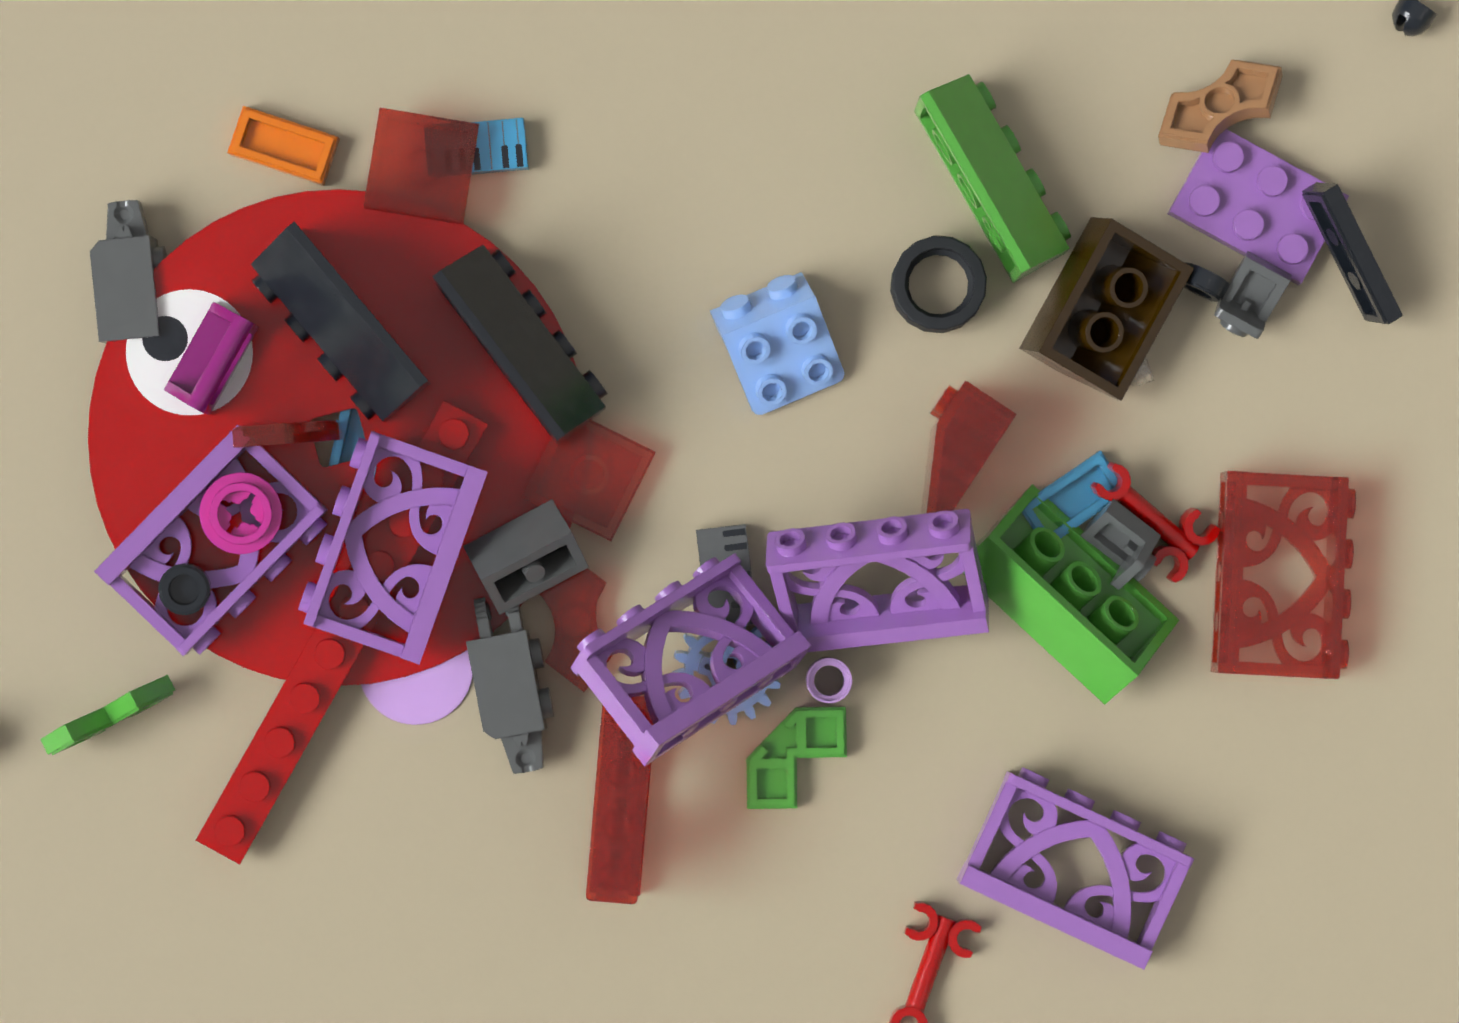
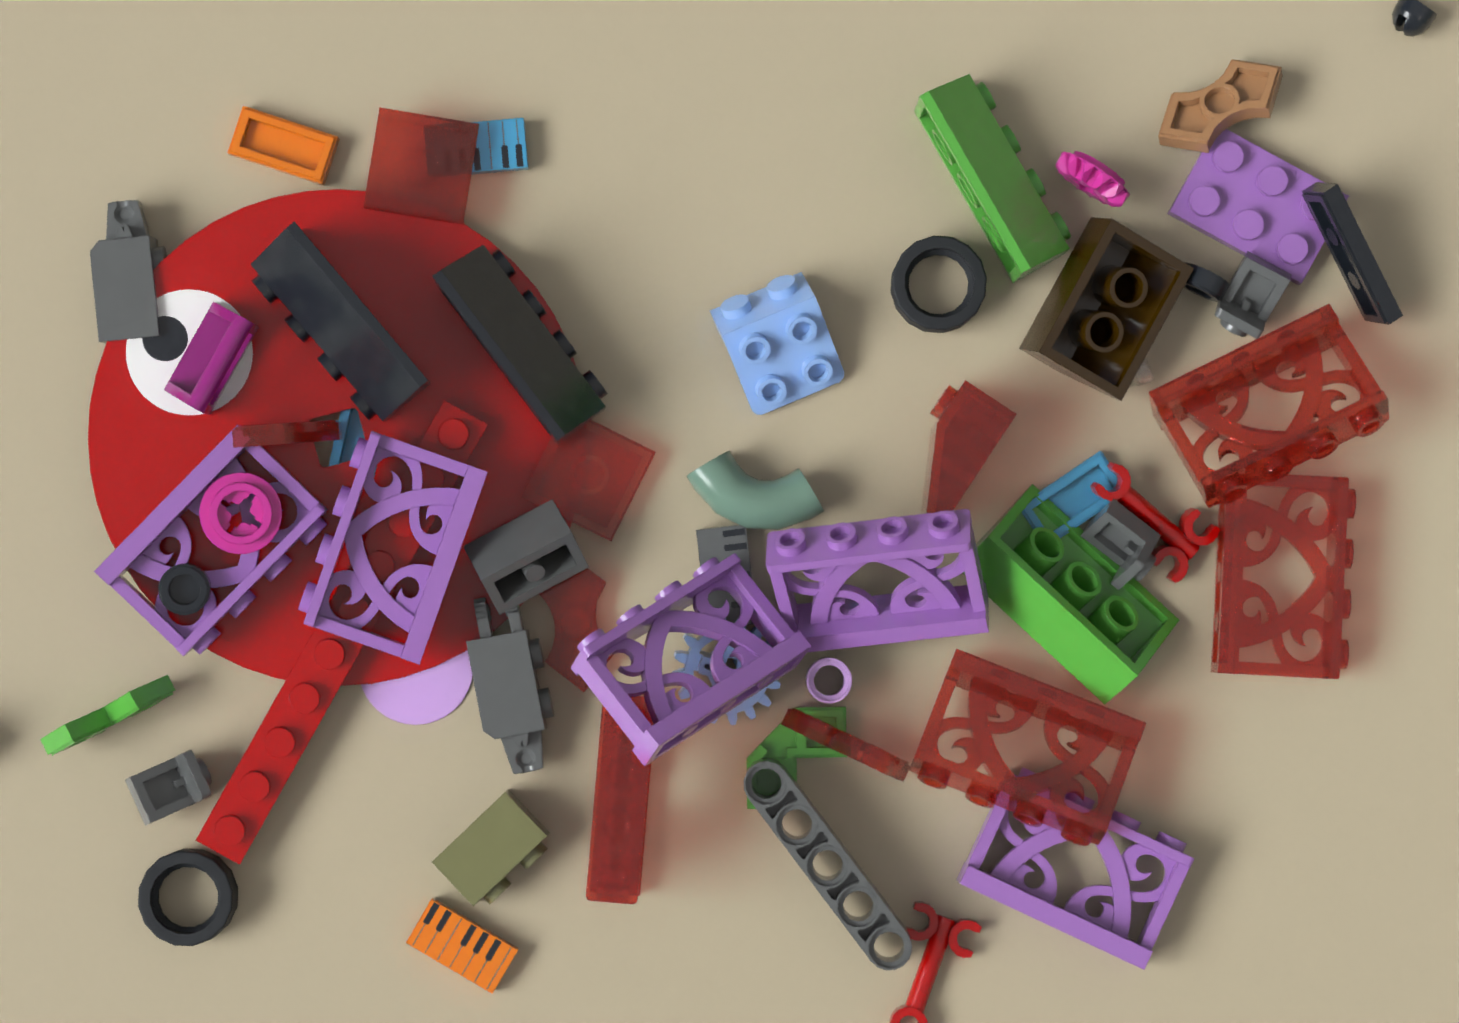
none -> dark grey bracket [125,749,212,826]
none -> black tyre [138,849,238,946]
none -> orange tile [406,898,519,994]
none -> olive brick [432,789,550,906]
none -> sand green cylinder [687,450,824,530]
none -> dark grey beam [743,758,912,971]
none -> clear red tile [781,708,911,782]
none -> clear red fence [909,648,1146,846]
none -> dark pink gear [1055,151,1130,207]
none -> clear red fence [1148,304,1389,508]

